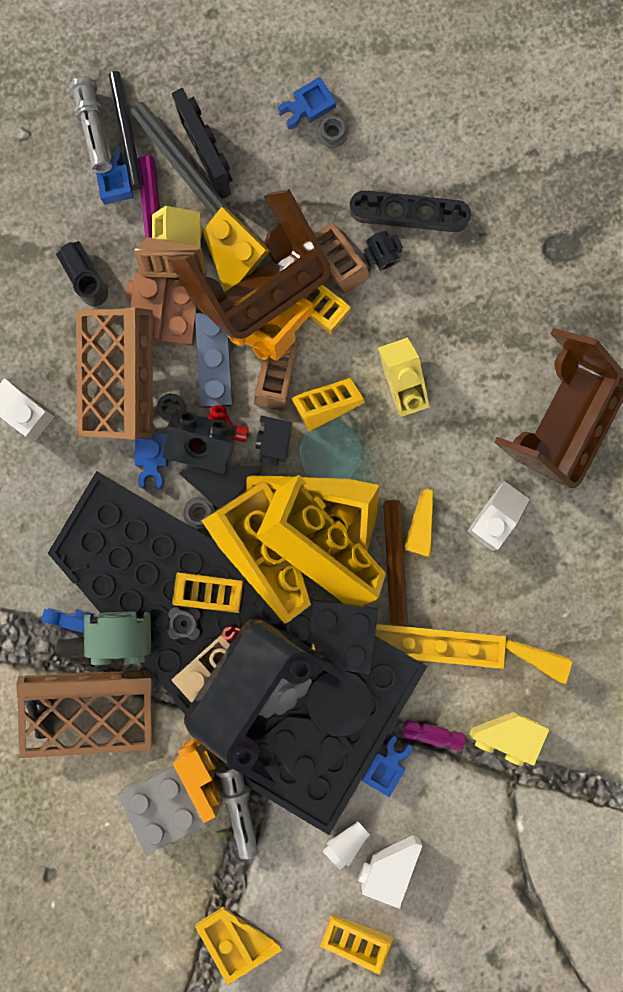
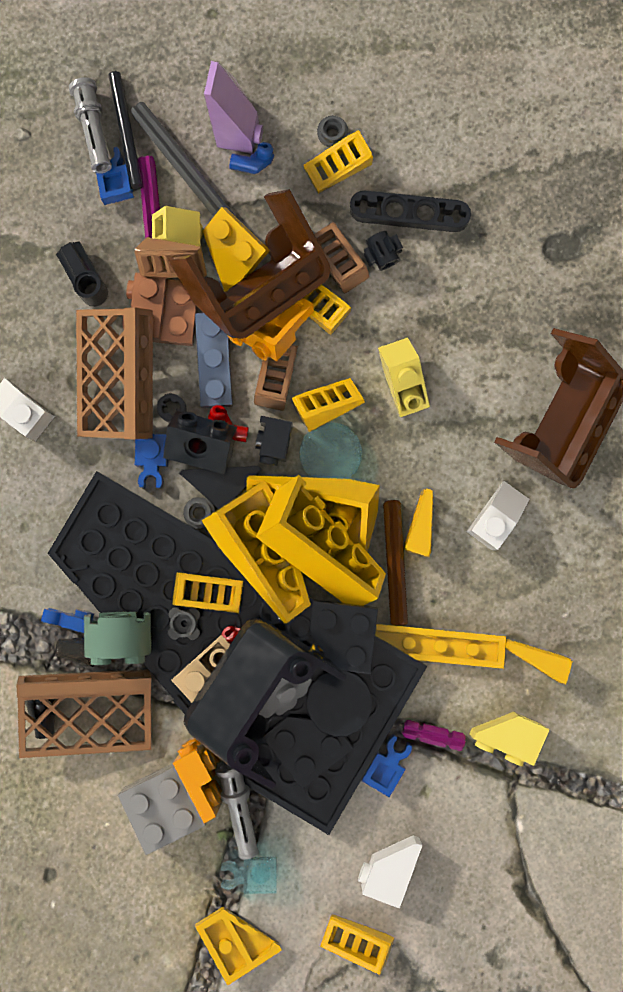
black plate [171,88,233,199] -> none
blue plate [278,77,336,129] -> none
white cone [323,821,370,871] -> none
none -> lavender wedge [204,61,263,154]
none -> clear light blue plate [221,857,277,894]
none -> blue arm [229,142,274,174]
none -> yellow slope [303,130,373,194]

